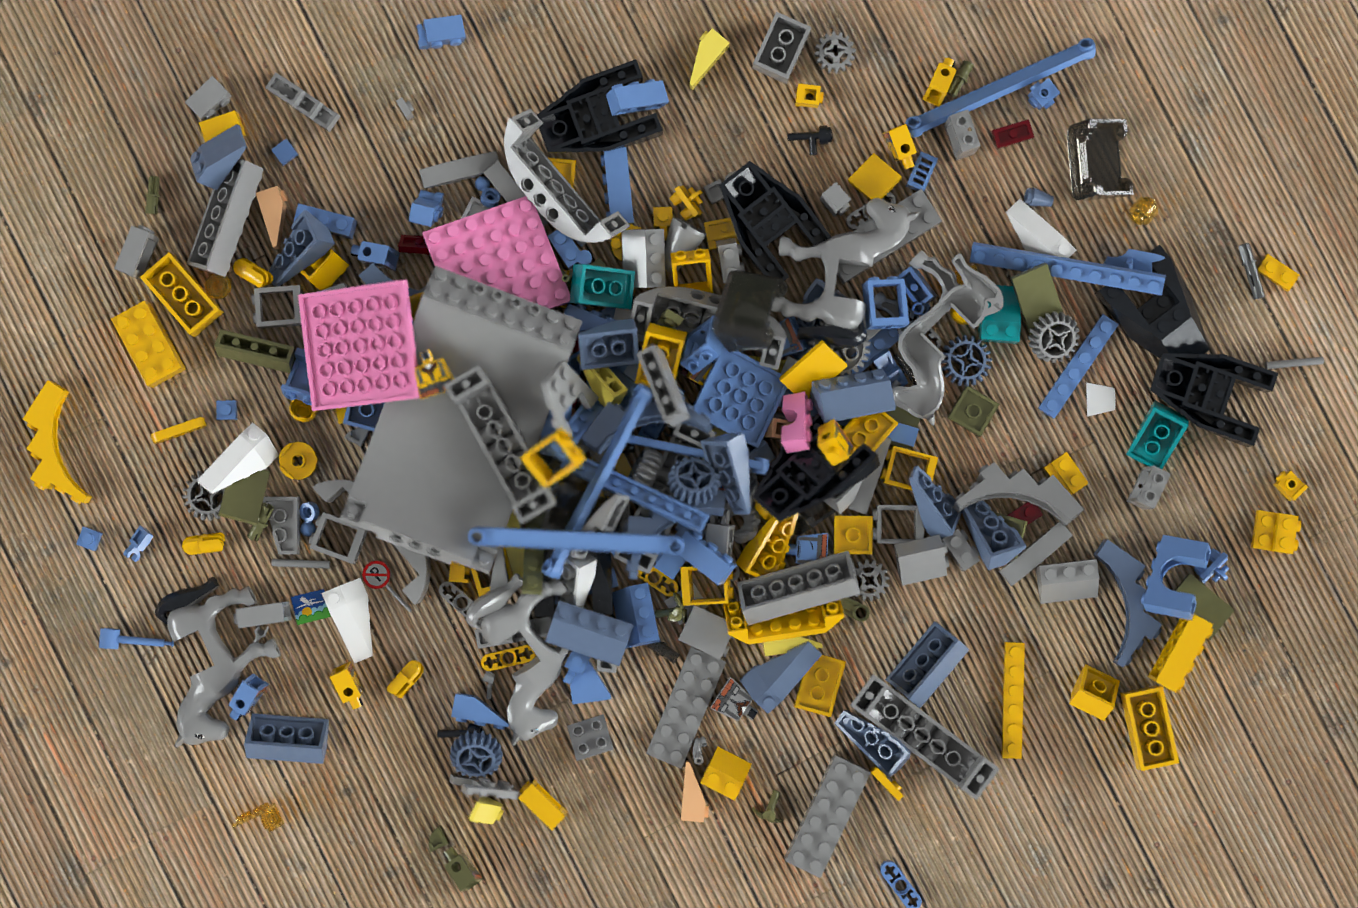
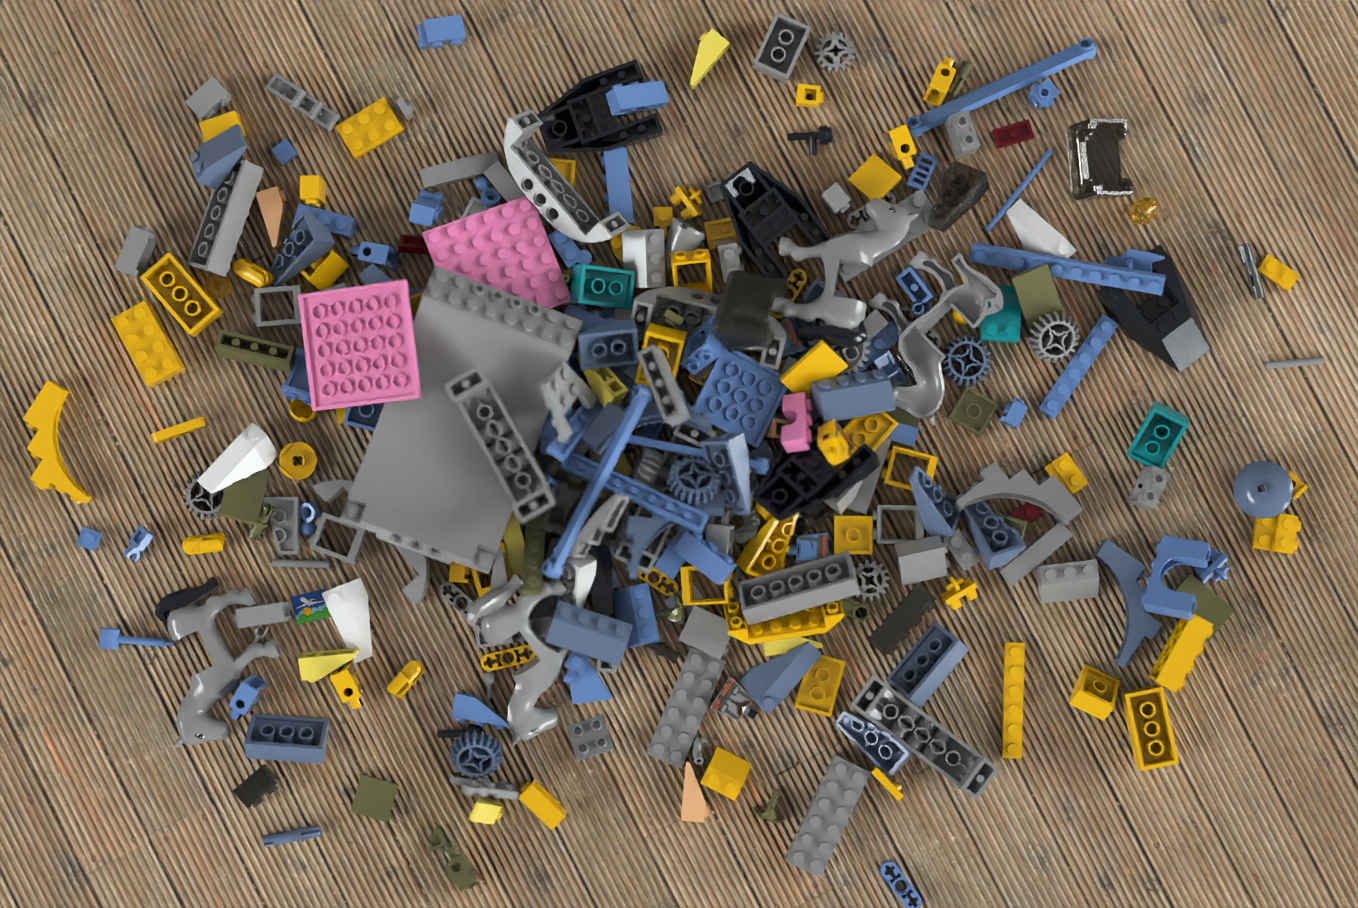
olive axle [145,176,161,214] -> none
medium blue plate [216,400,237,420] -> none
clear yellow bracket [231,802,284,833] -> none
light grey tile [344,428,370,447] -> none
piece [362,561,412,612] -> none
torso [415,350,455,400] -> none
medium blue piece [468,526,684,555] -> none
yellow window [520,427,586,488] -> none
medium blue window [862,276,909,330] -> none
sand blue cone [1024,187,1054,207] -> none
white sticker [1086,382,1116,417] -> none
black wedge [1150,353,1279,447] -> none
none -> clear smoke brick [233,764,280,809]
none -> sand blue axle [263,825,321,847]
none -> light yellow slope [298,647,360,682]
none -> yellow brick [300,175,326,208]
none -> yellow plate [335,97,404,160]
none -> olive tile [350,774,399,822]
none -> yellow beam [770,269,807,319]
none -> clear smoke brick [866,583,937,656]
none -> clear smoke wedge [927,160,990,232]
none -> yellow hips [940,576,978,610]
none -> medium blue axle [985,149,1053,232]
none -> medium blue brick [998,398,1028,429]
none -> sand blue dish [1233,461,1293,519]

